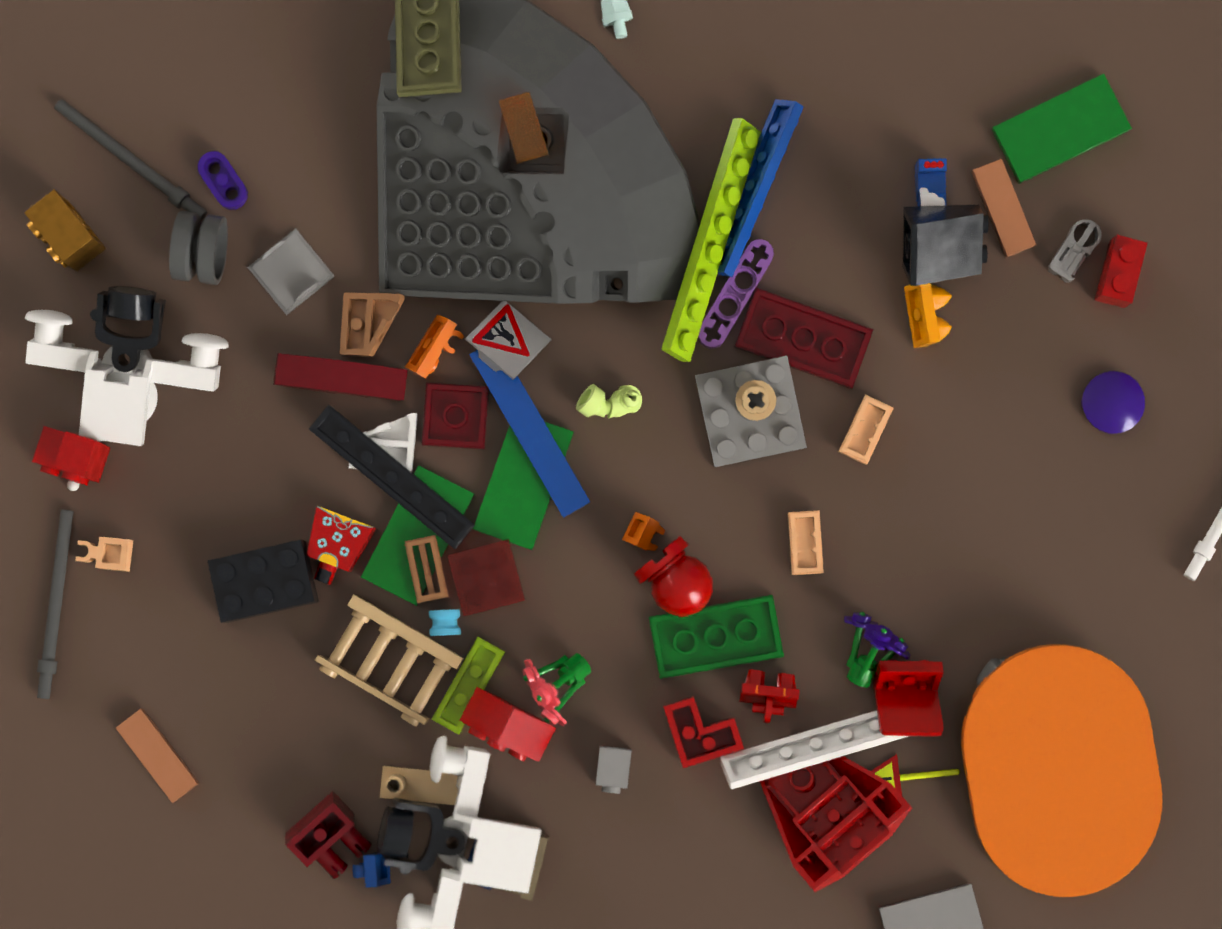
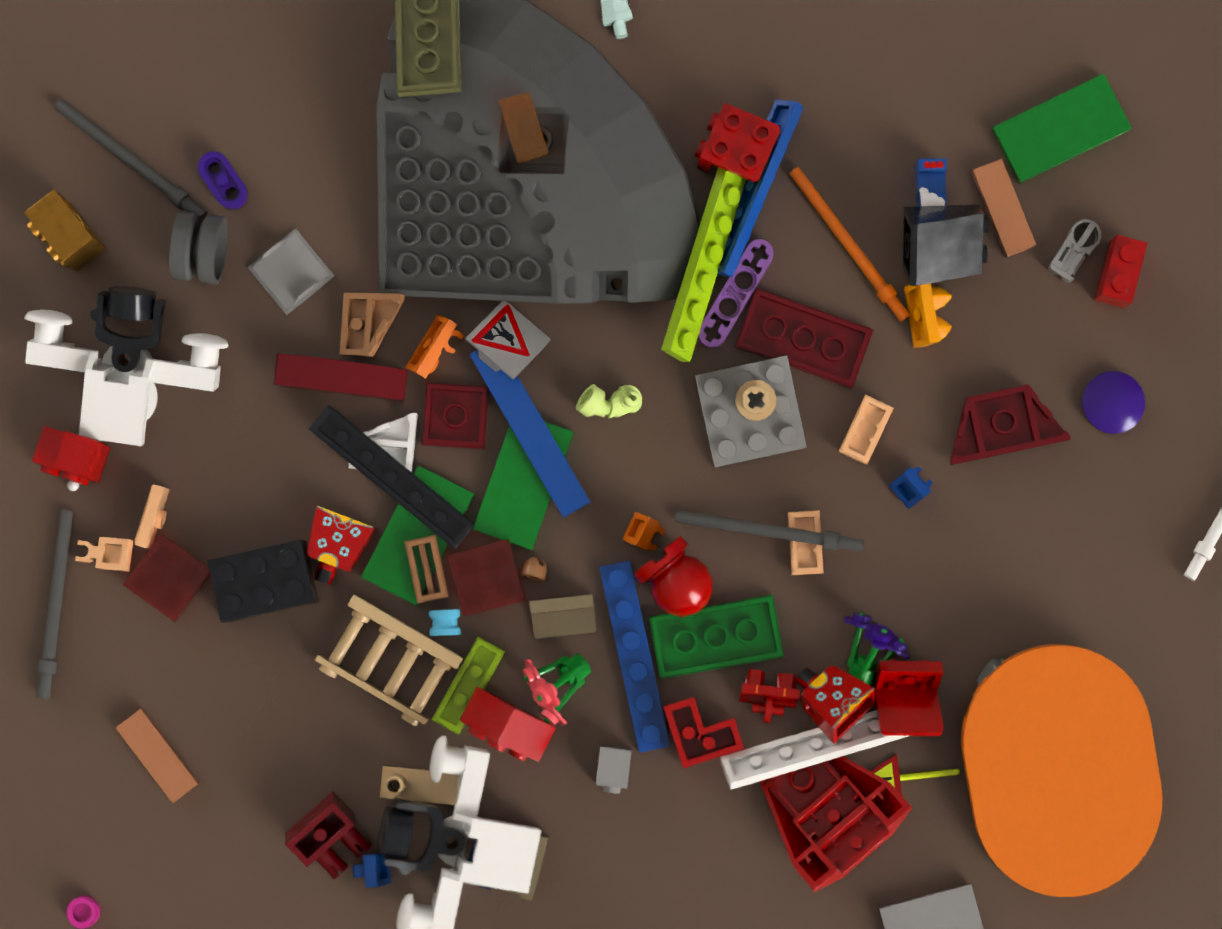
none -> dark pink tile [66,895,100,929]
none -> clear red plate [123,534,210,622]
none -> light nougat plate [134,484,170,549]
none -> medium nougat hinge [520,557,547,582]
none -> dark tan panel [529,594,596,639]
none -> blue plate [599,560,670,753]
none -> dark grey bar [675,510,864,552]
none -> red bracket [695,102,780,182]
none -> orange bar [789,166,910,322]
none -> red torso [796,666,875,744]
none -> blue tile [888,467,932,509]
none -> dark red wing [950,384,1071,465]

